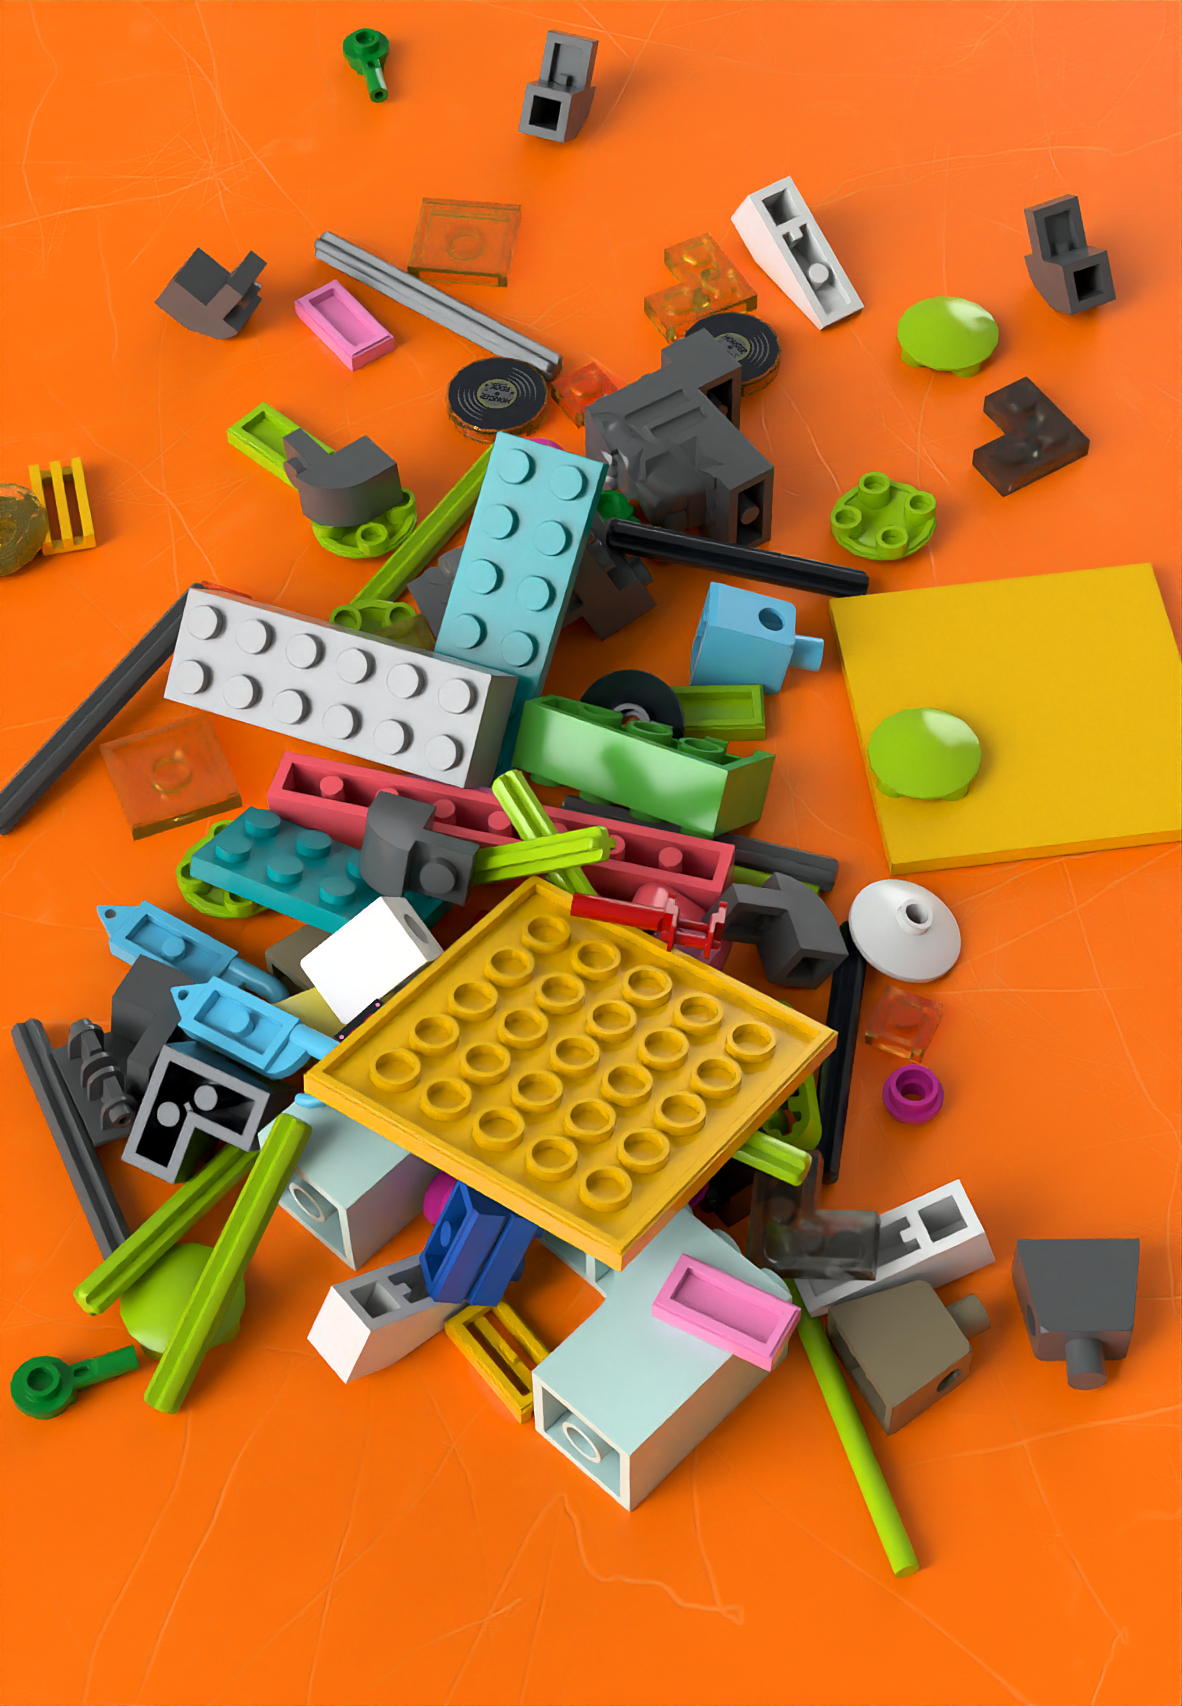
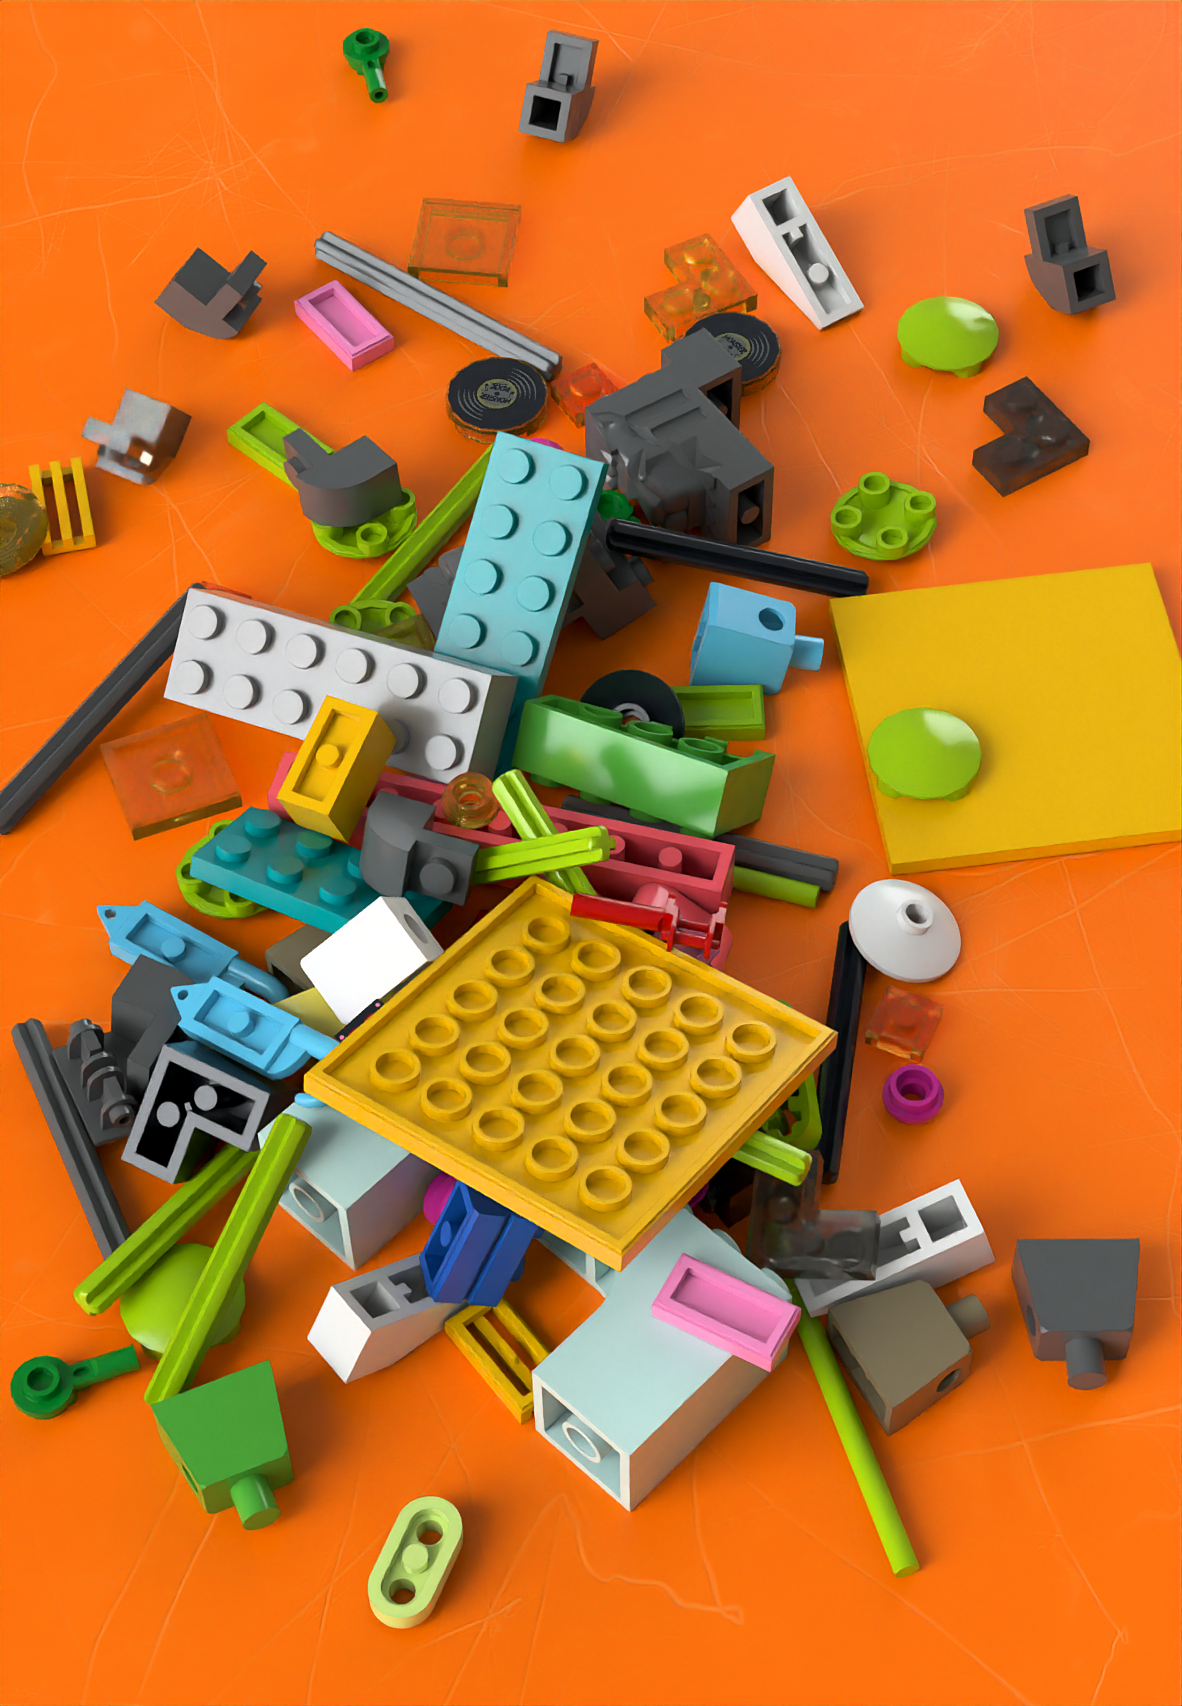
dark grey brick [701,872,849,990] -> none
none -> clear smoke brick [81,388,192,485]
none -> bright green torso [151,1360,294,1530]
none -> yellow panel [276,695,397,843]
none -> yellowish green plate [368,1496,464,1628]
none -> clear yellow plate [441,772,501,829]

